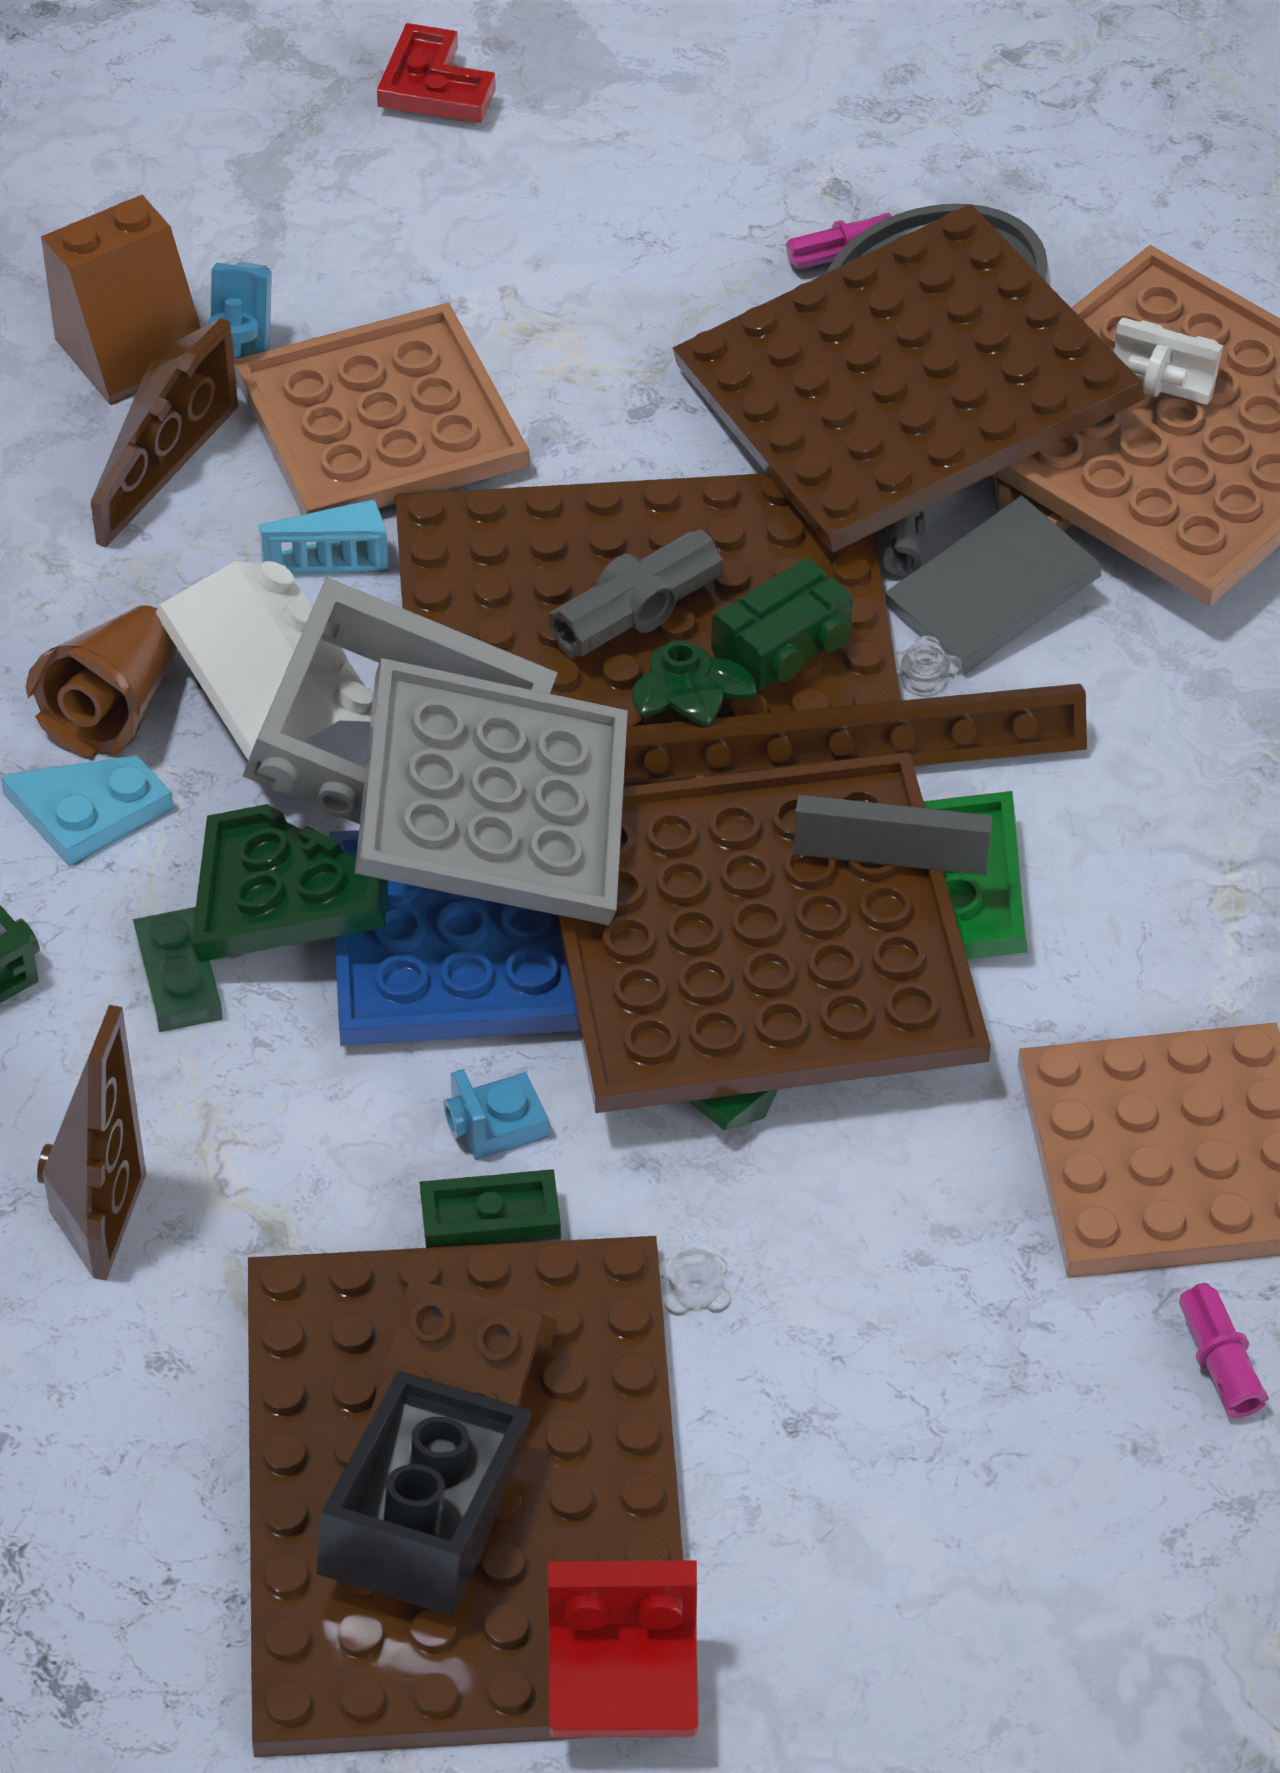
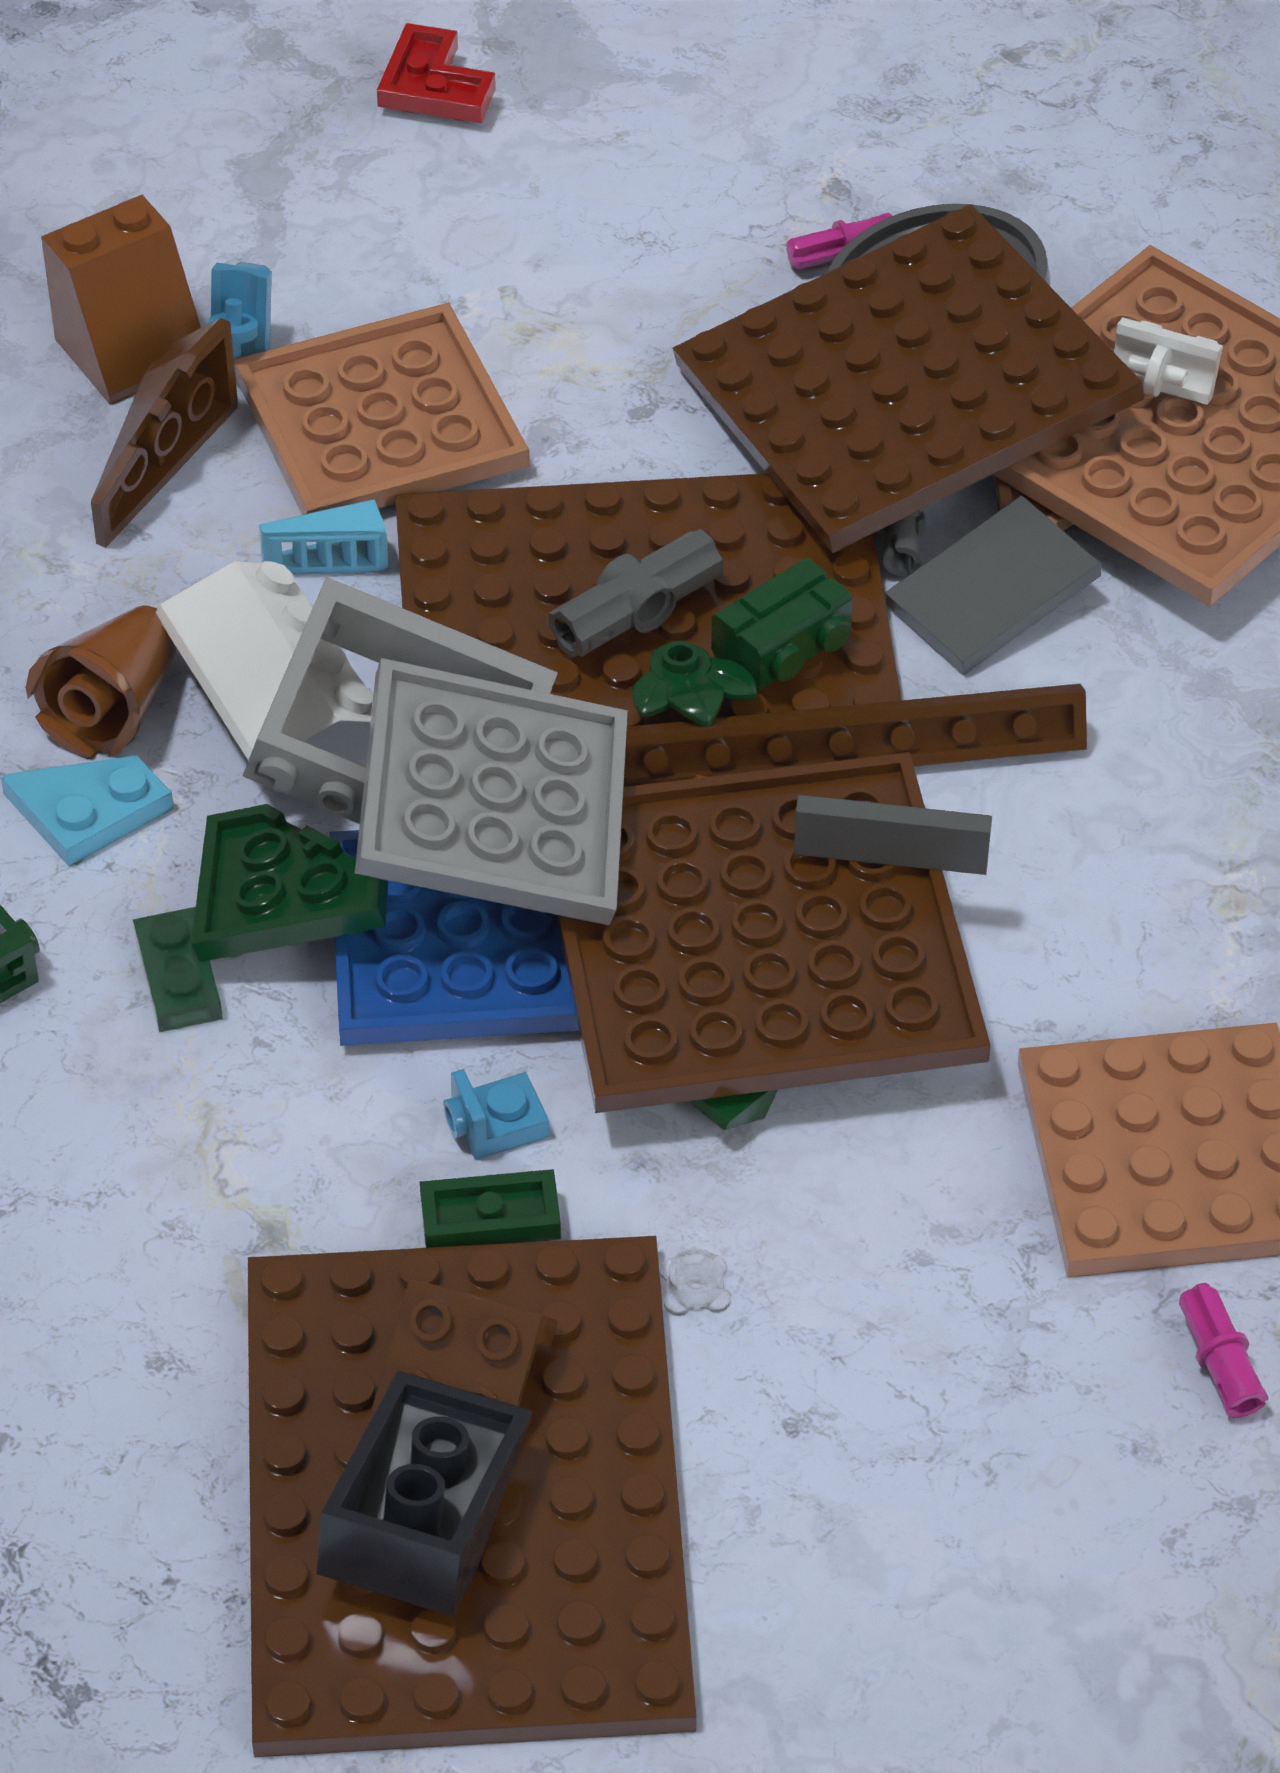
reddish brown wedge [37,1005,147,1281] -> none
red bracket [548,1560,699,1738] -> none
clear plate [894,636,962,697] -> none
green wing [923,791,1028,959] -> none

